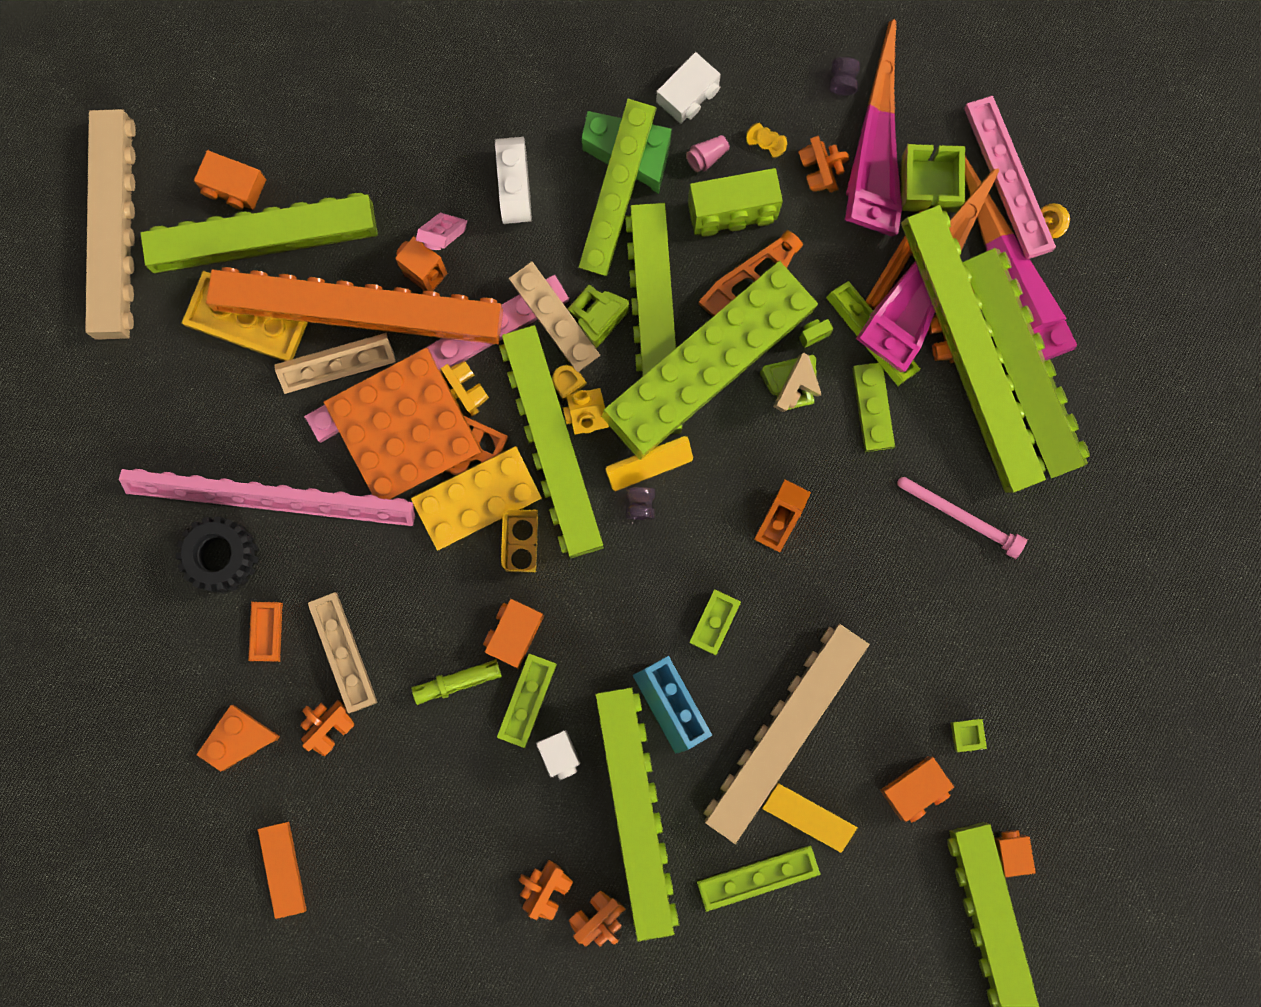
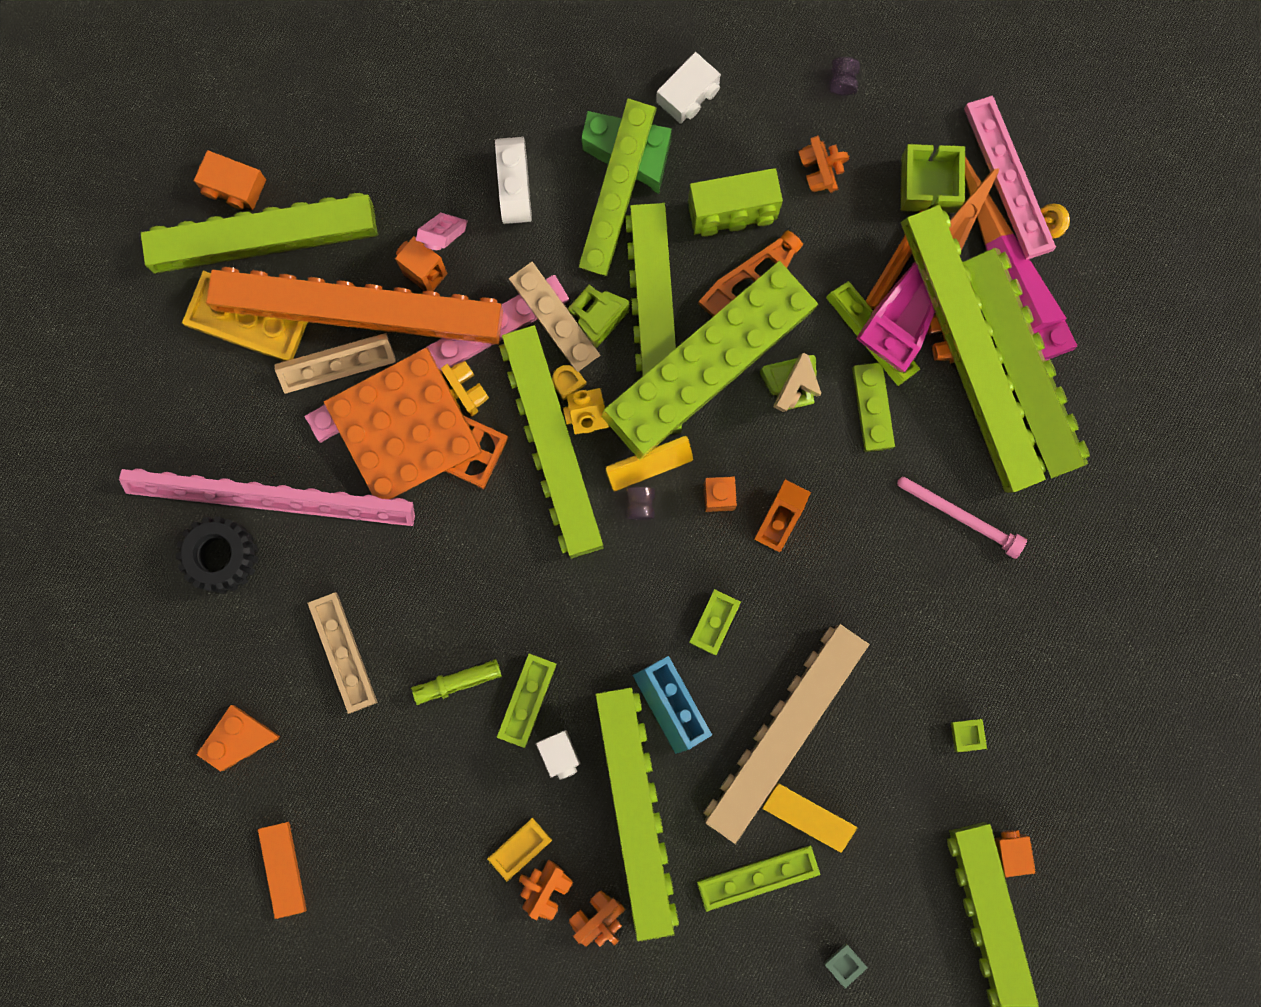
tan brick [85,109,136,340] -> none
orange tile [248,602,283,662] -> none
orange hips [300,700,354,756] -> none
yellow plate [411,446,542,551] -> none
orange brick [483,599,544,669] -> none
yellow piece [501,510,538,572] -> none
bright pink cone [686,135,730,172] -> none
yellow piece [746,123,787,158] -> none
lime plate [799,319,833,348] -> none
dark pink plate [845,19,902,236] -> none
orange brick [880,756,954,823] -> none
none -> yellow tile [488,818,552,881]
none -> orange brick [704,477,737,512]
none -> sand green plate [824,943,867,989]

